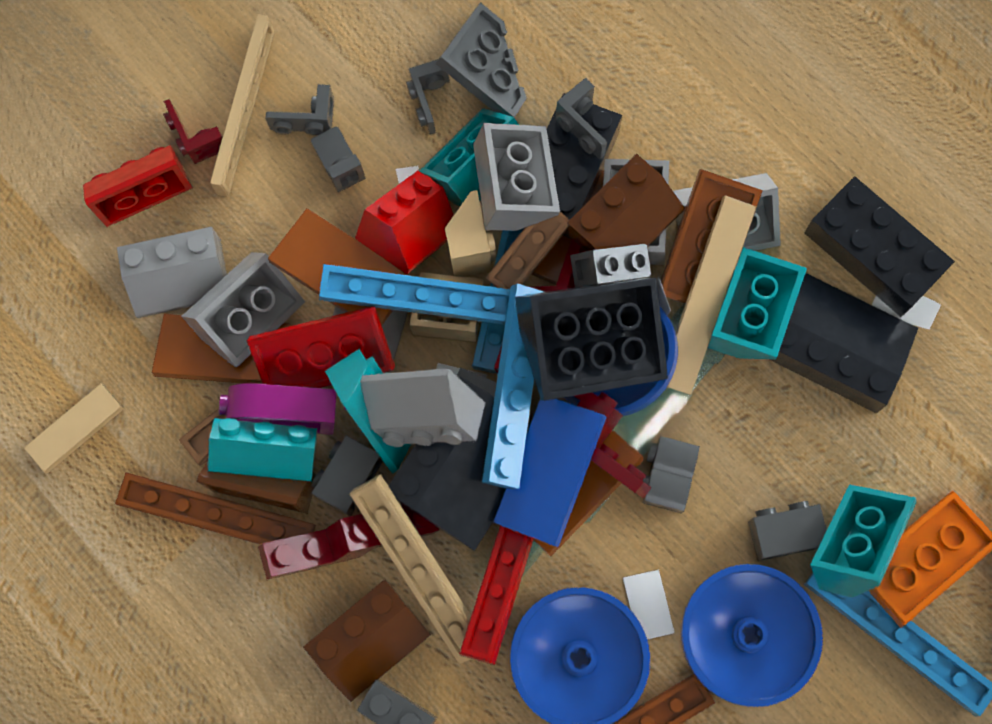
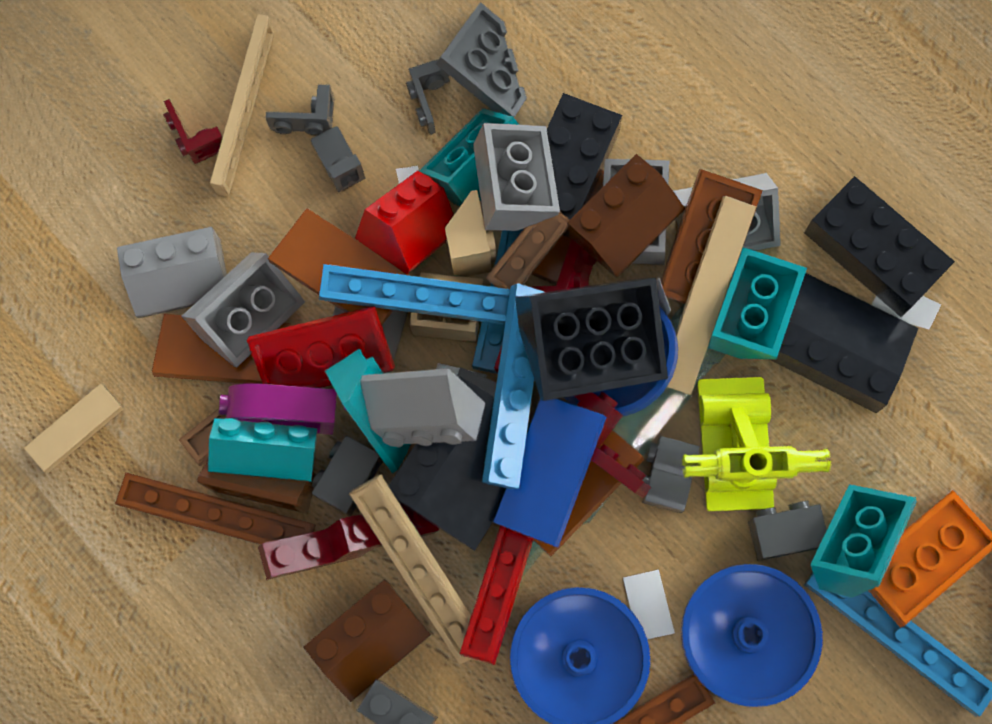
red slope [83,145,192,227] -> none
dark grey bracket [556,78,607,159] -> none
bracket [570,244,651,288] -> none
none -> neon yellow plate [682,377,831,512]

